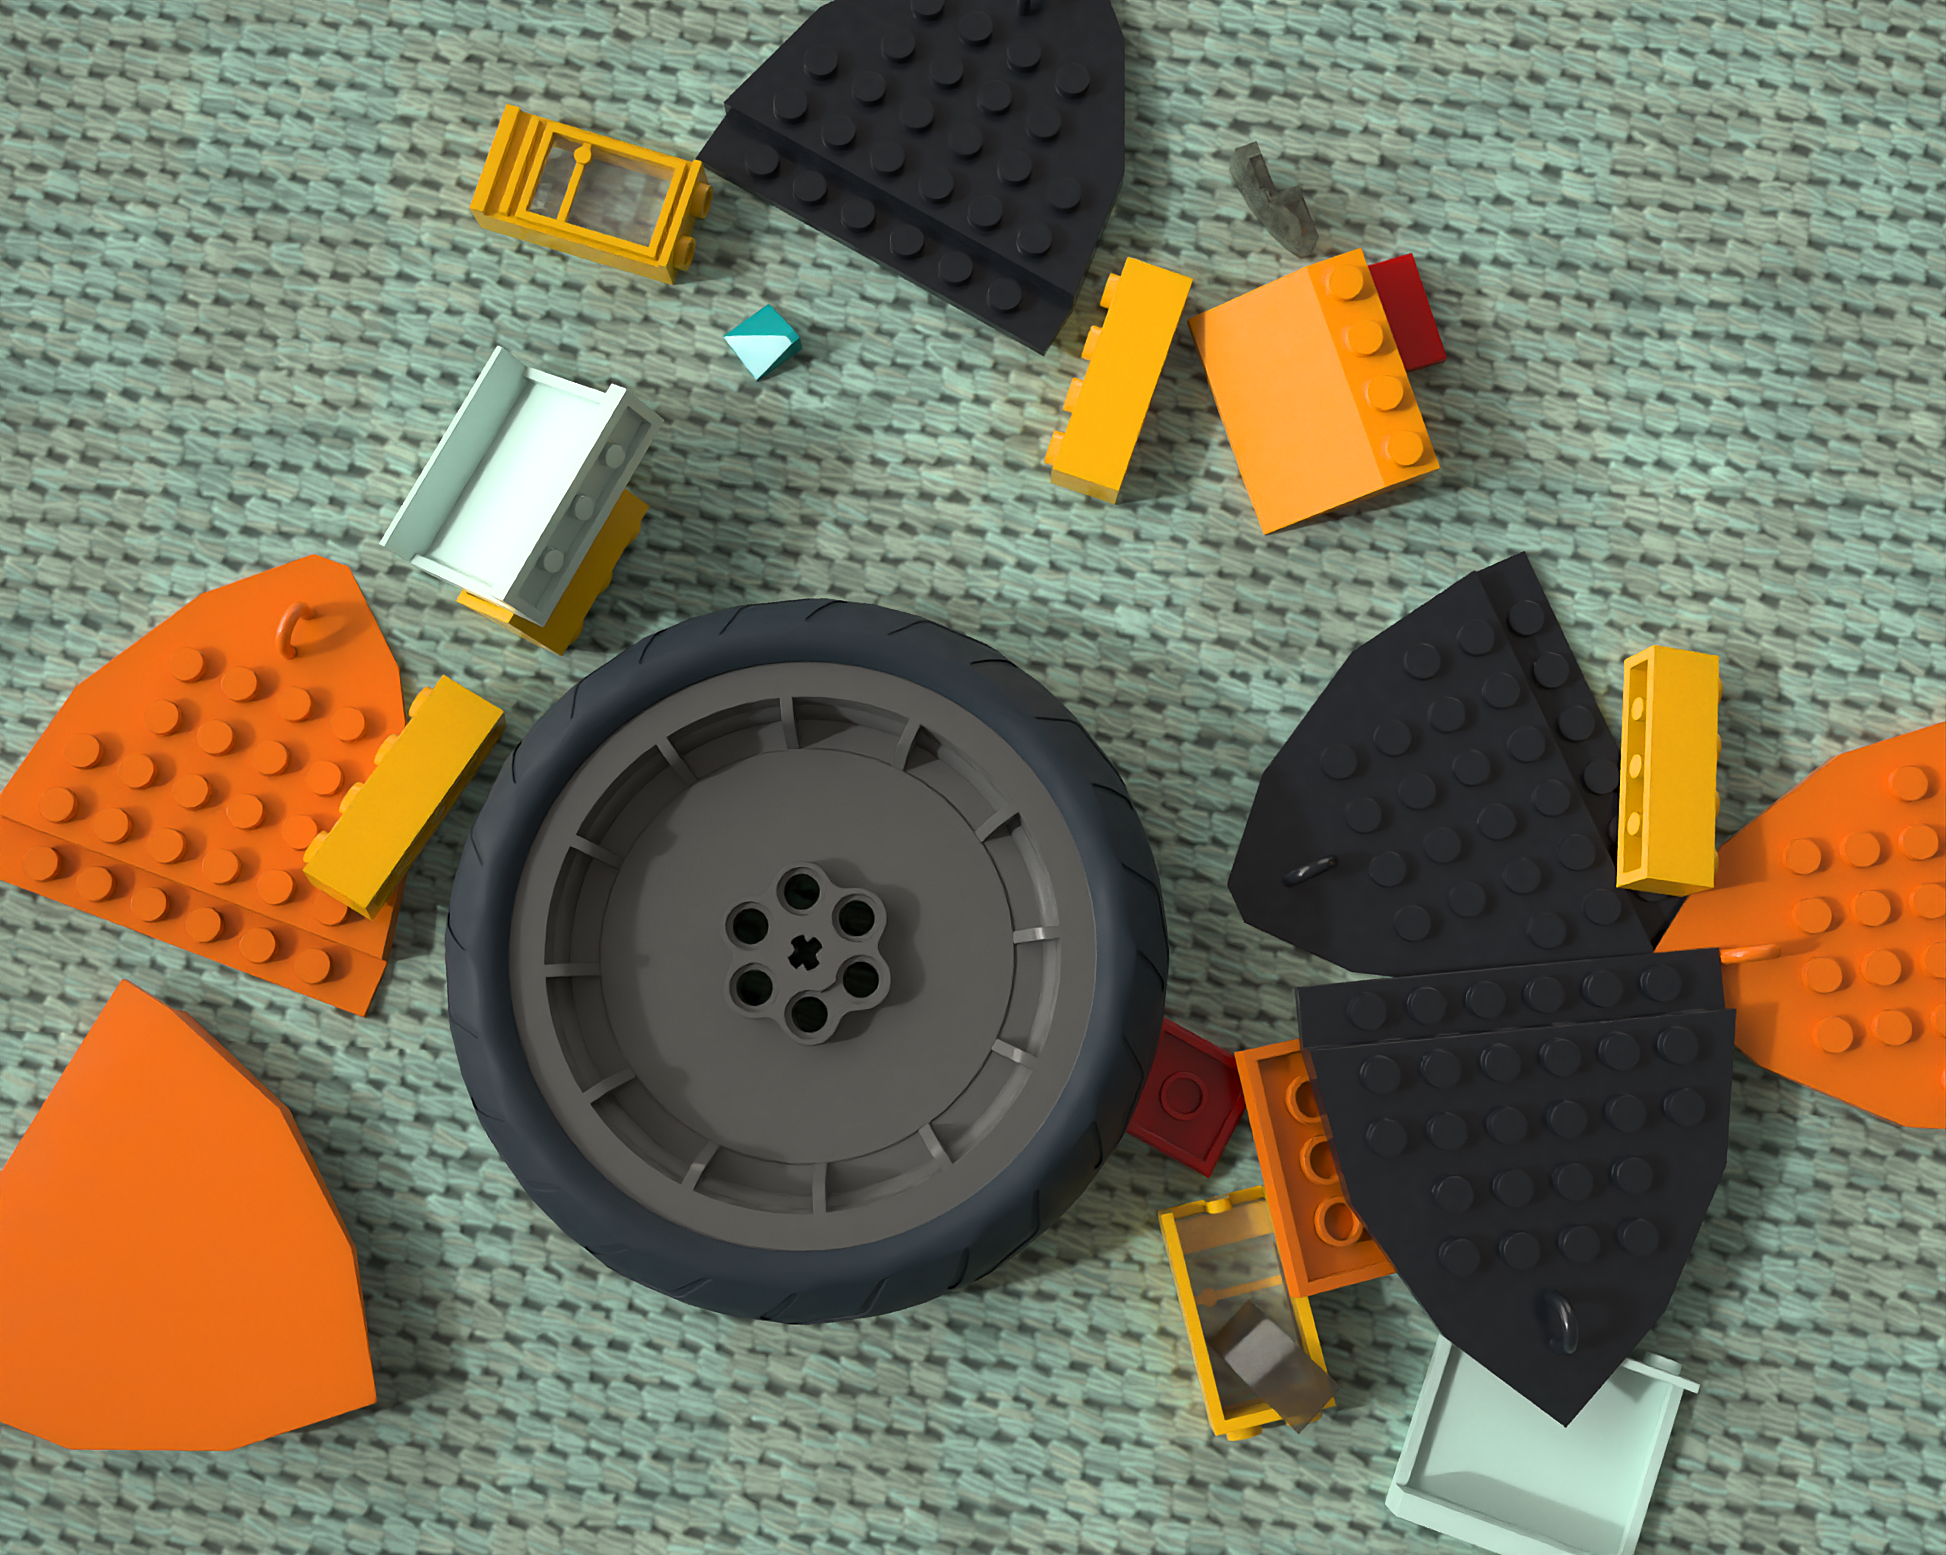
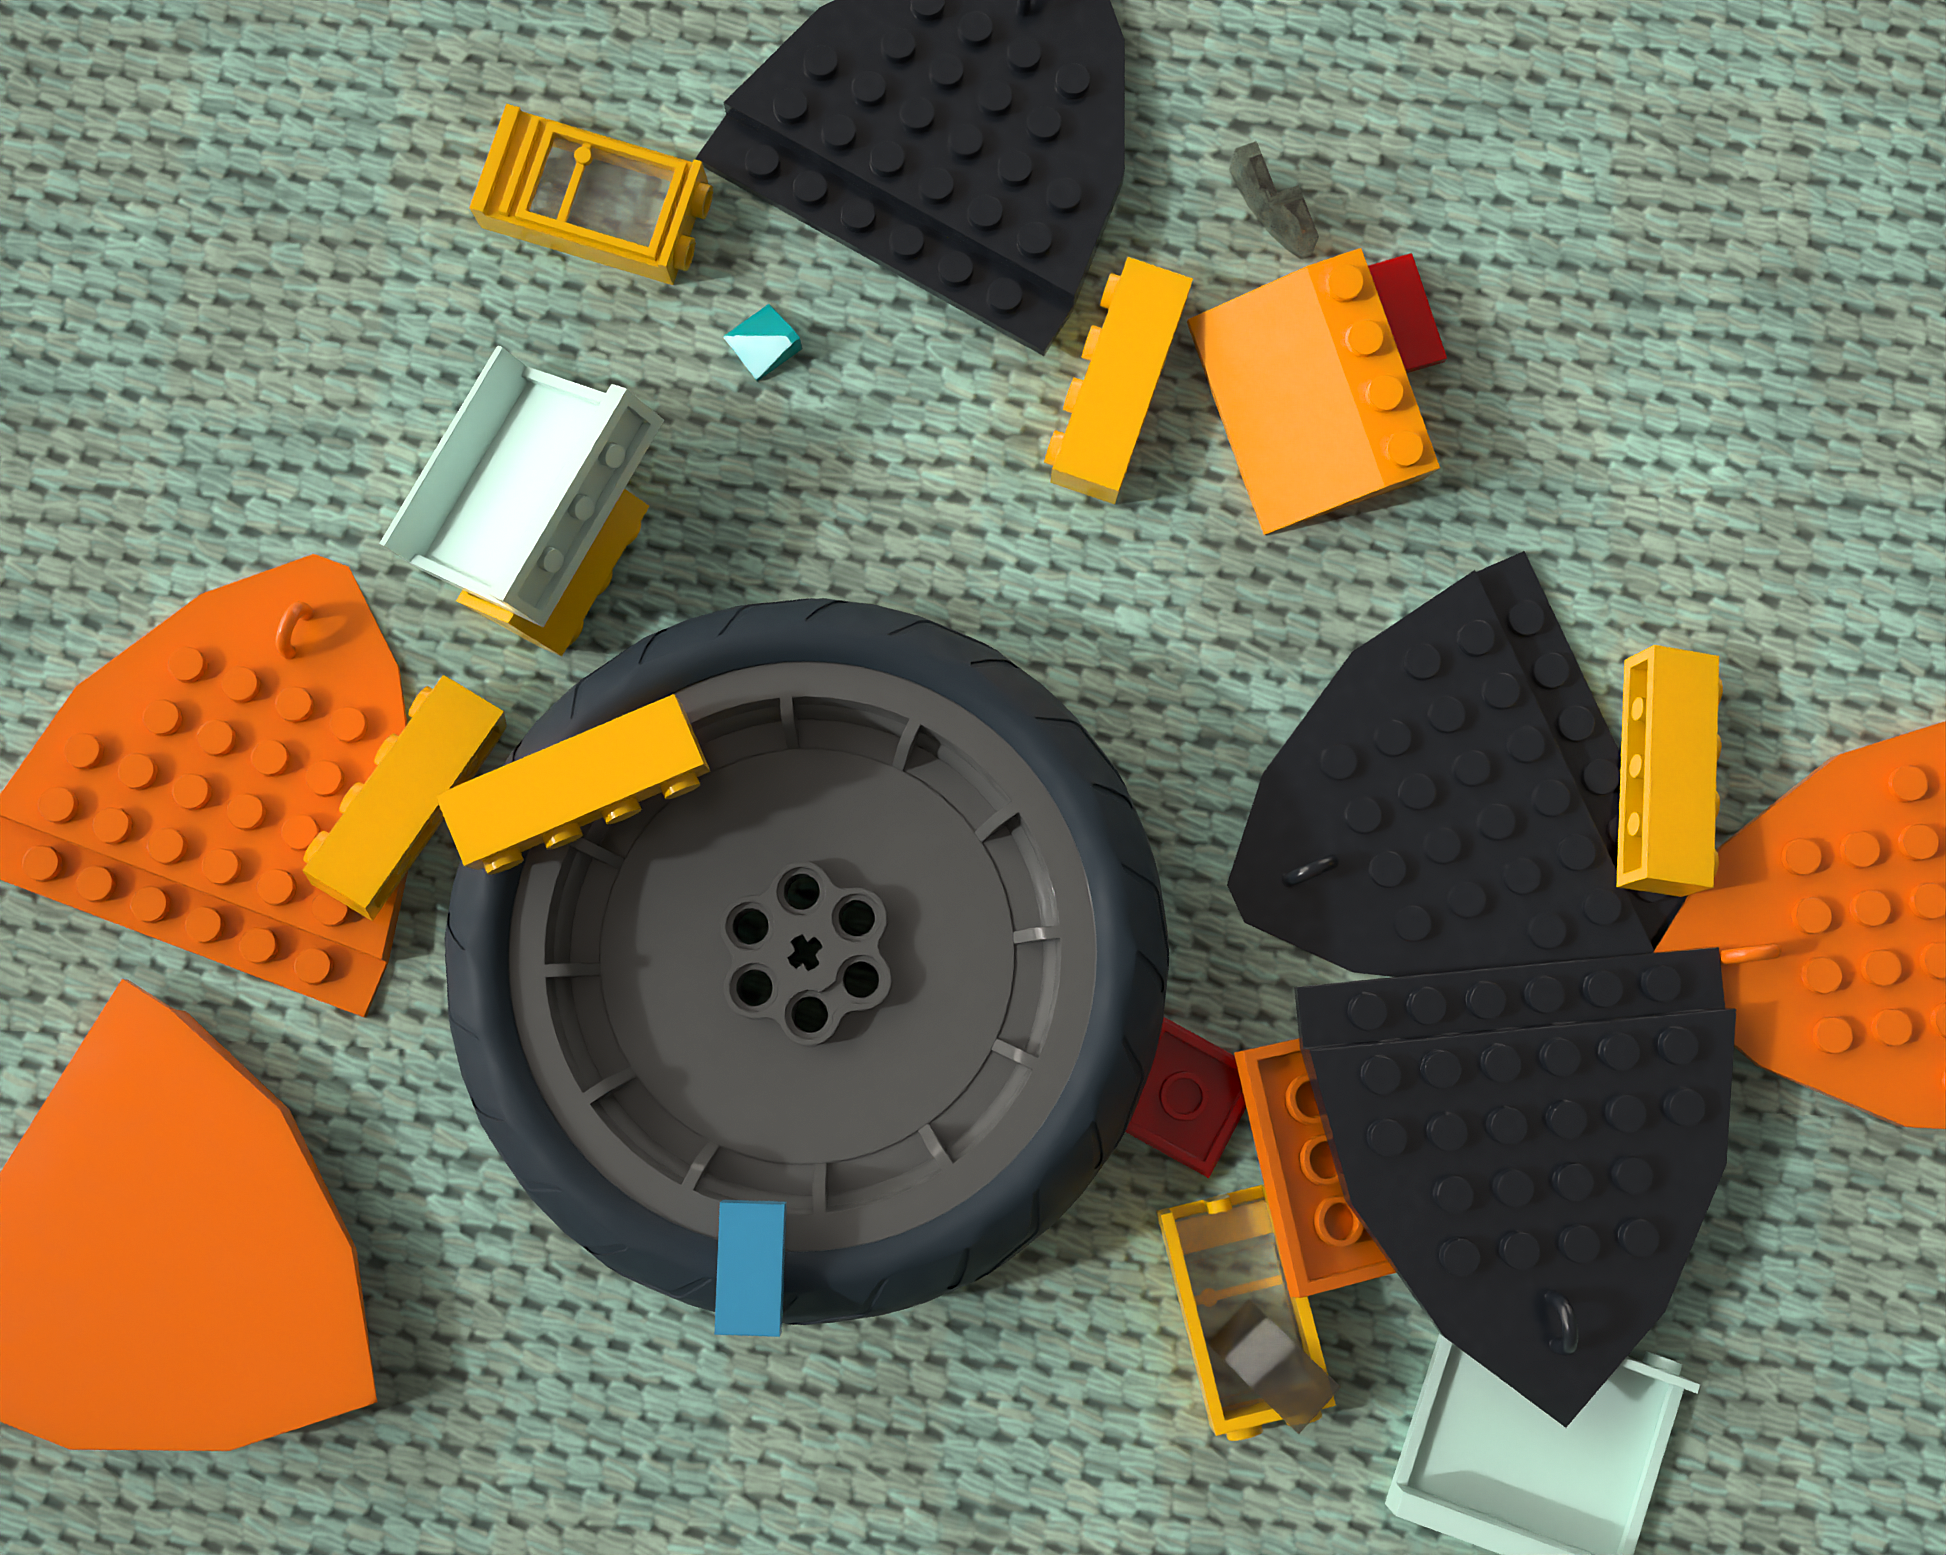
none -> yellow brick [435,694,710,875]
none -> dark azure tile [714,1200,787,1337]

